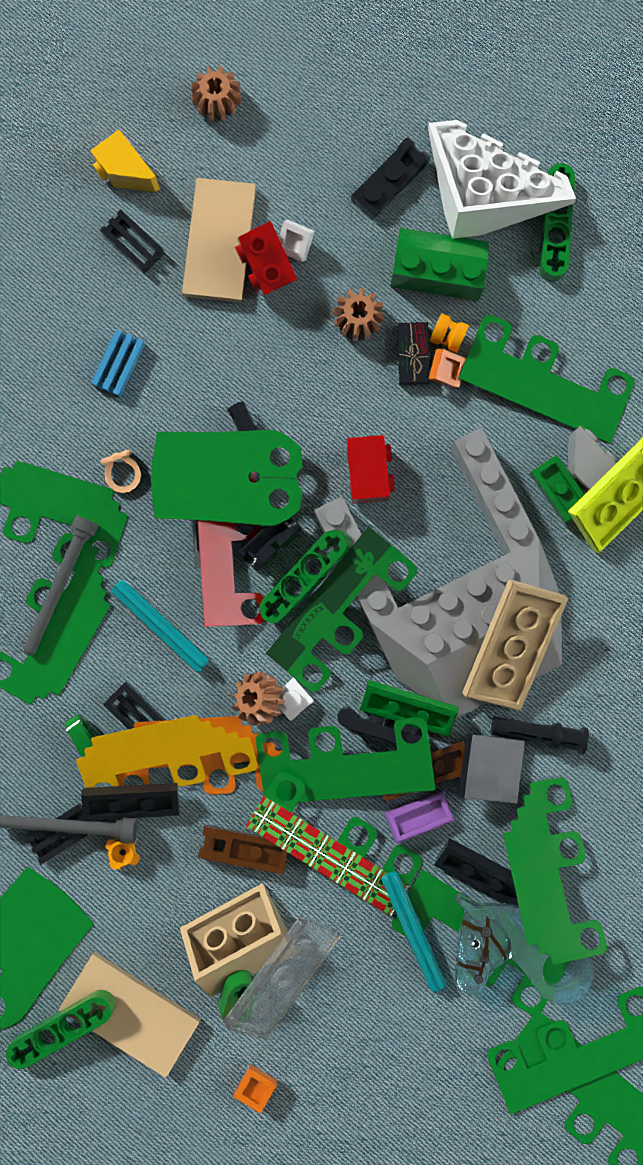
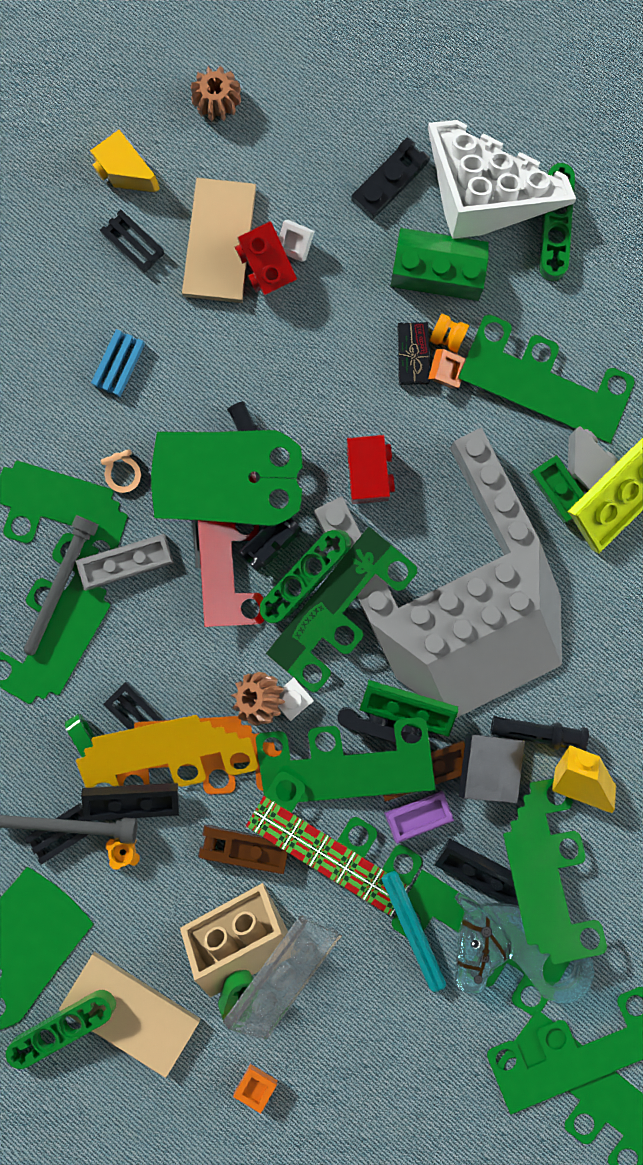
teal axle [111,580,209,673] -> none
nougat gear [333,287,385,341] -> none
tan tile [462,579,568,711] -> none
none -> light grey tile [76,534,174,591]
none -> yellow slope [552,746,616,813]

